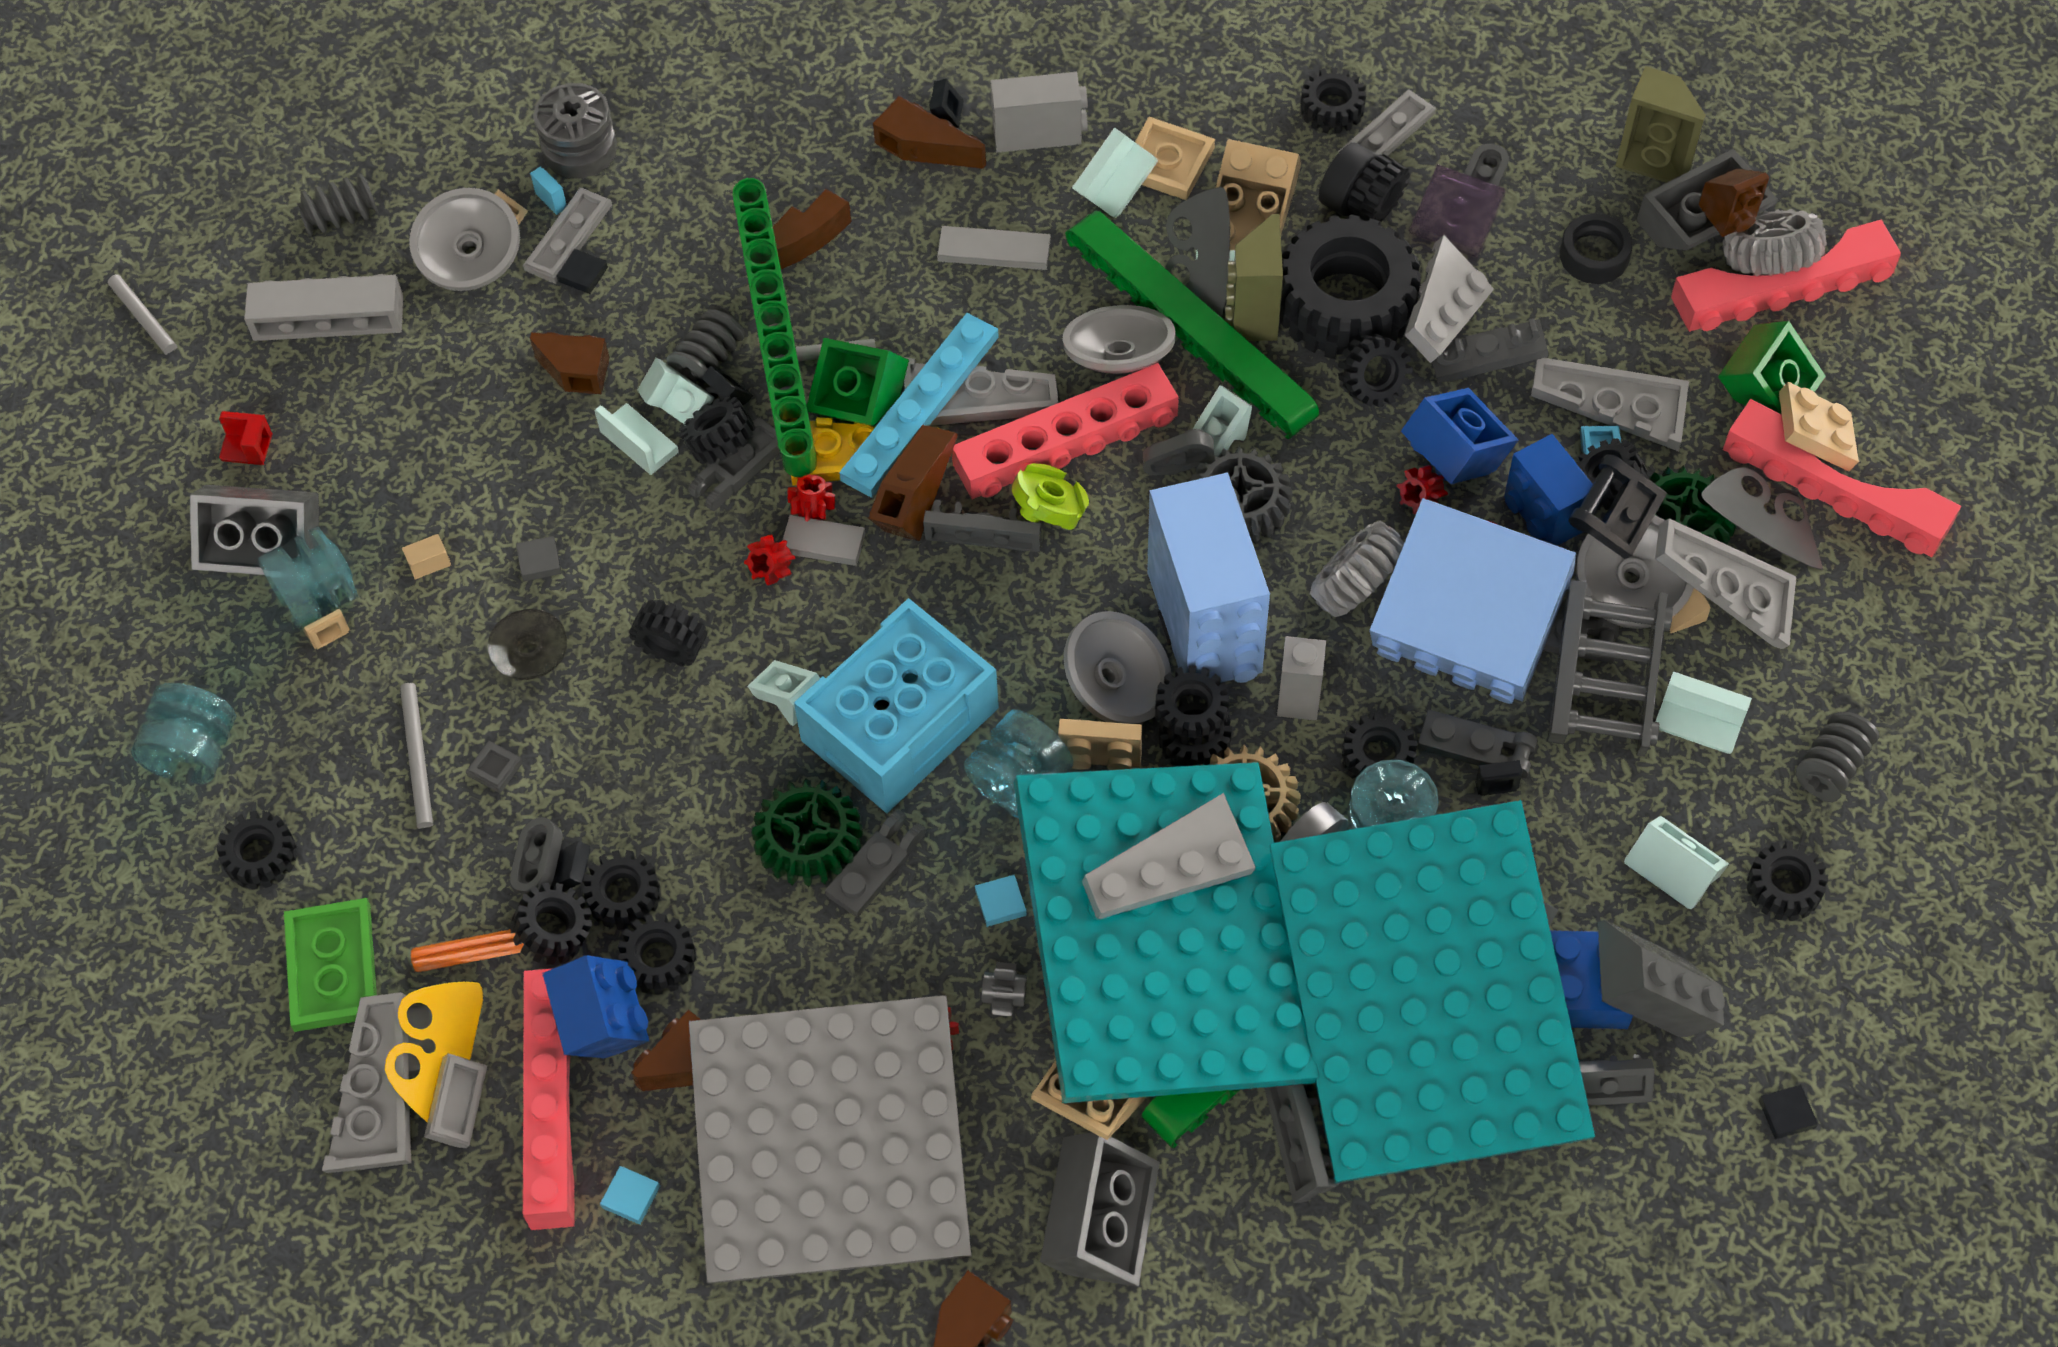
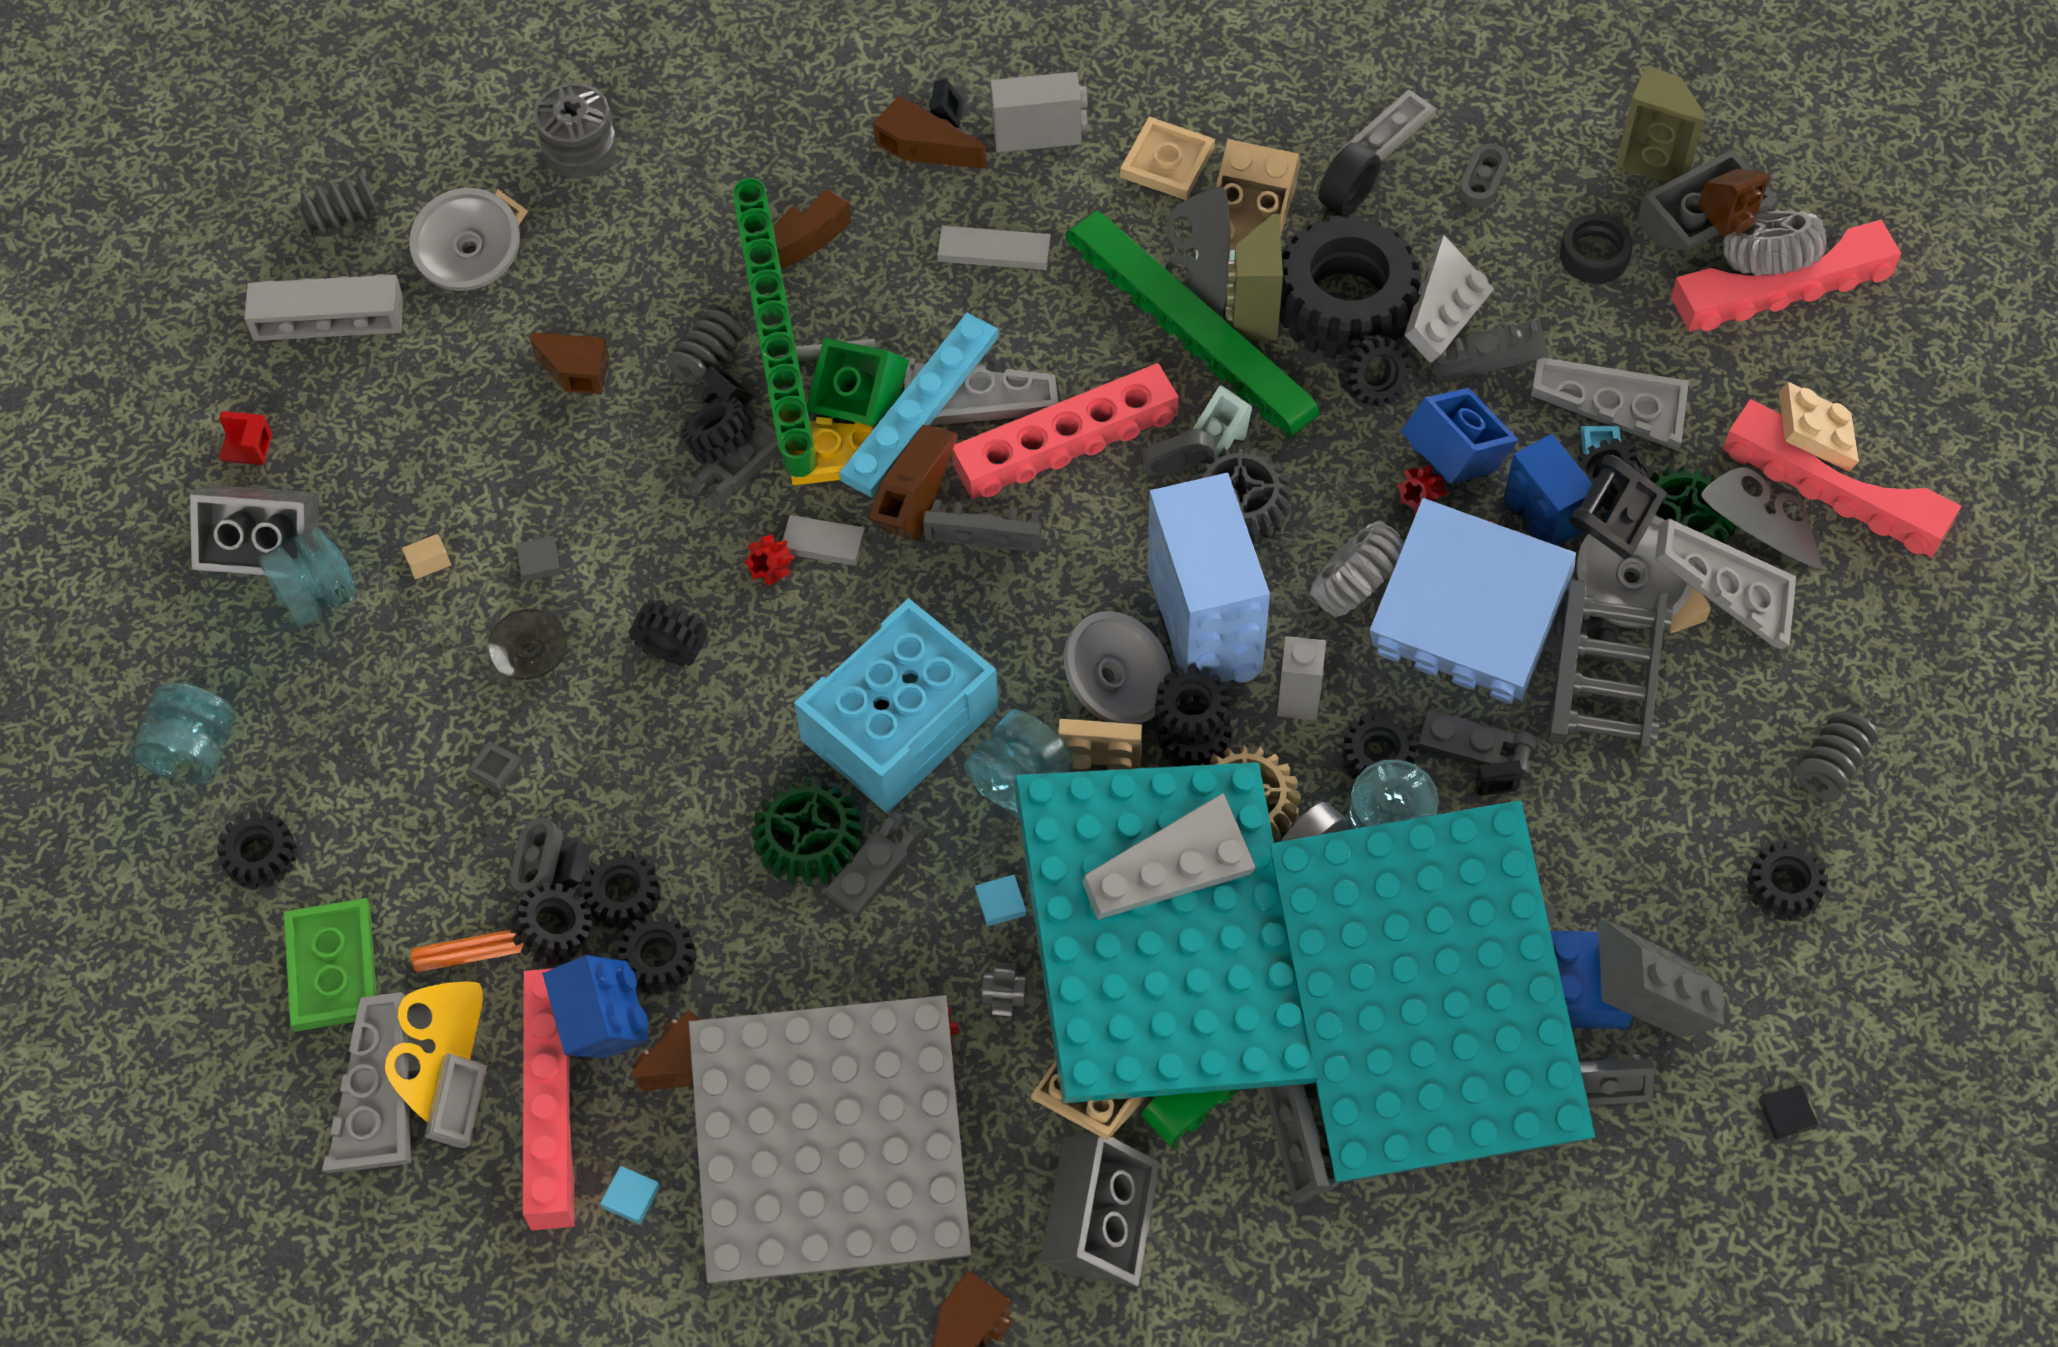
light grey bar [108,275,177,355] -> none
tan slope [303,609,350,650] -> none
light grey bar [400,683,433,829] -> none
light grey tile [523,187,612,284] -> none
medium azure tile [530,167,567,215] -> none
black tile [557,249,608,294] -> none
light aqua panel [595,403,679,475] -> none
light aqua slope [637,358,715,424] -> none
light aqua slope [747,660,820,726] -> none
red gear [788,474,835,522] -> none
lime plate [1012,463,1089,530] -> none
light grey dish [1062,305,1176,374] -> none
light aqua panel [1072,127,1158,217] -> none
black tyre [1300,67,1366,134] -> none
black tyre [1348,154,1410,222] -> none
clear purple plate [1409,164,1506,259] -> none
light aqua panel [1624,816,1729,909] -> none
light aqua panel [1655,671,1752,754] -> none
green slope [1718,321,1826,414] -> none

